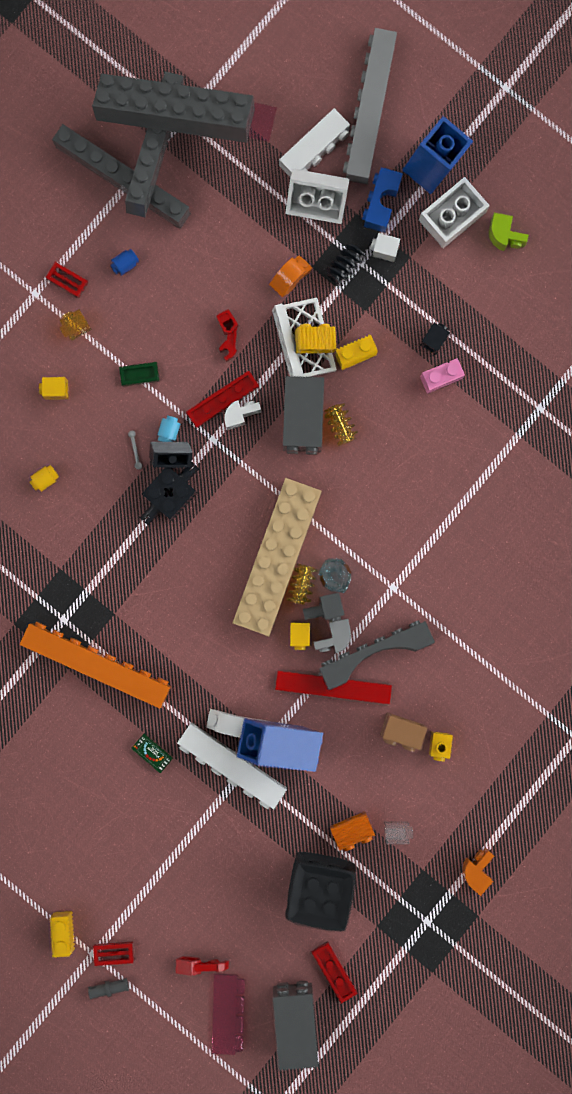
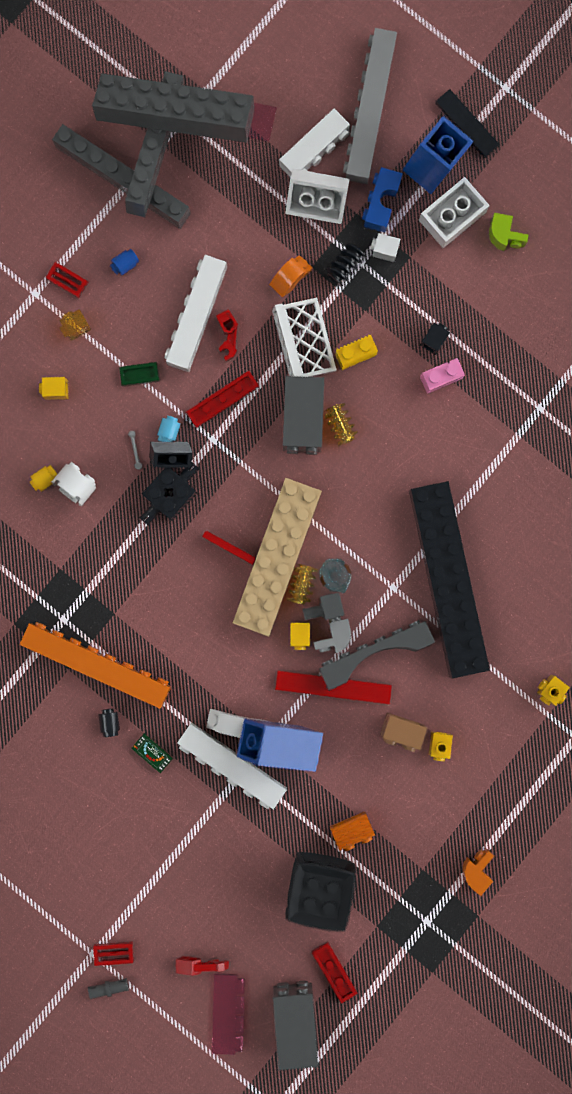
yellow brick [50,911,75,957] -> none
white brick [225,400,261,430] -> none
yellow brick [295,324,336,353] -> none
clear brick [384,822,413,844] -> none
none -> white brick [51,462,96,506]
none -> black brick [98,708,120,737]
none -> white brick [164,255,227,372]
none -> red tile [202,531,256,565]
none -> black brick [409,481,490,679]
none -> black tile [435,89,500,158]
none -> yellow brick [537,675,570,706]

